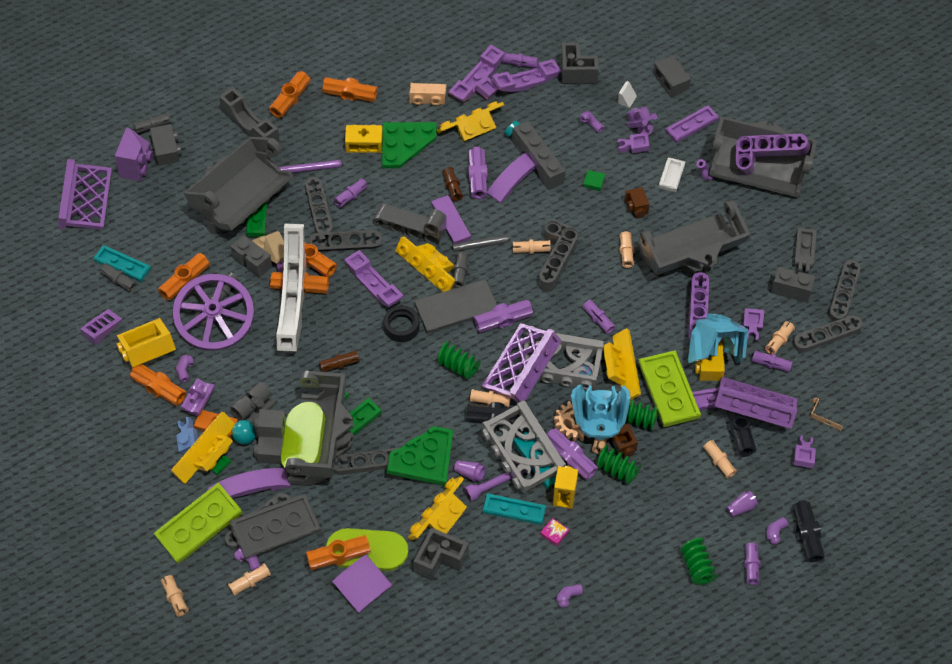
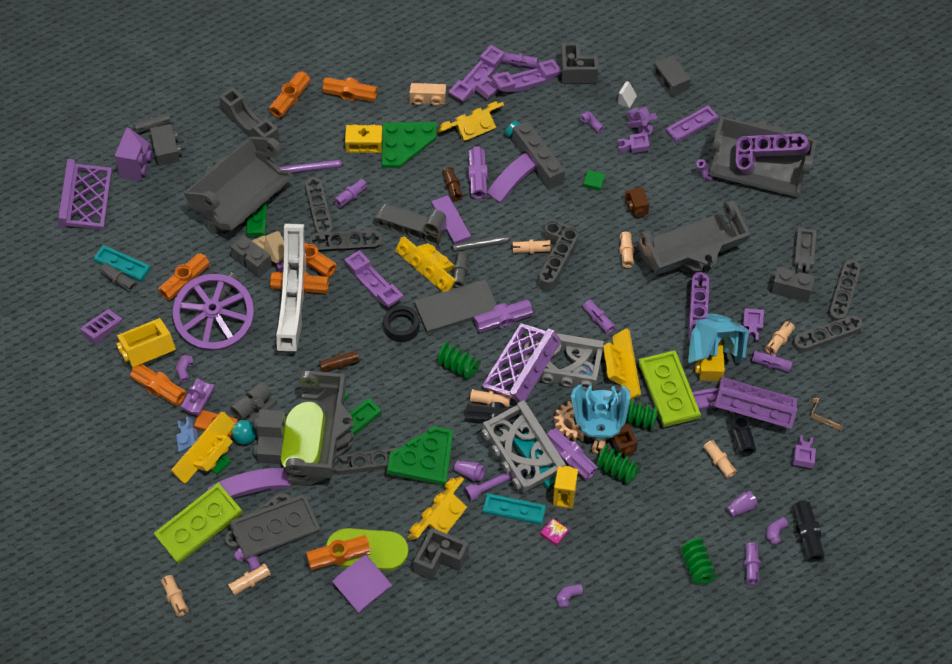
white tile [658,157,685,192] -> none

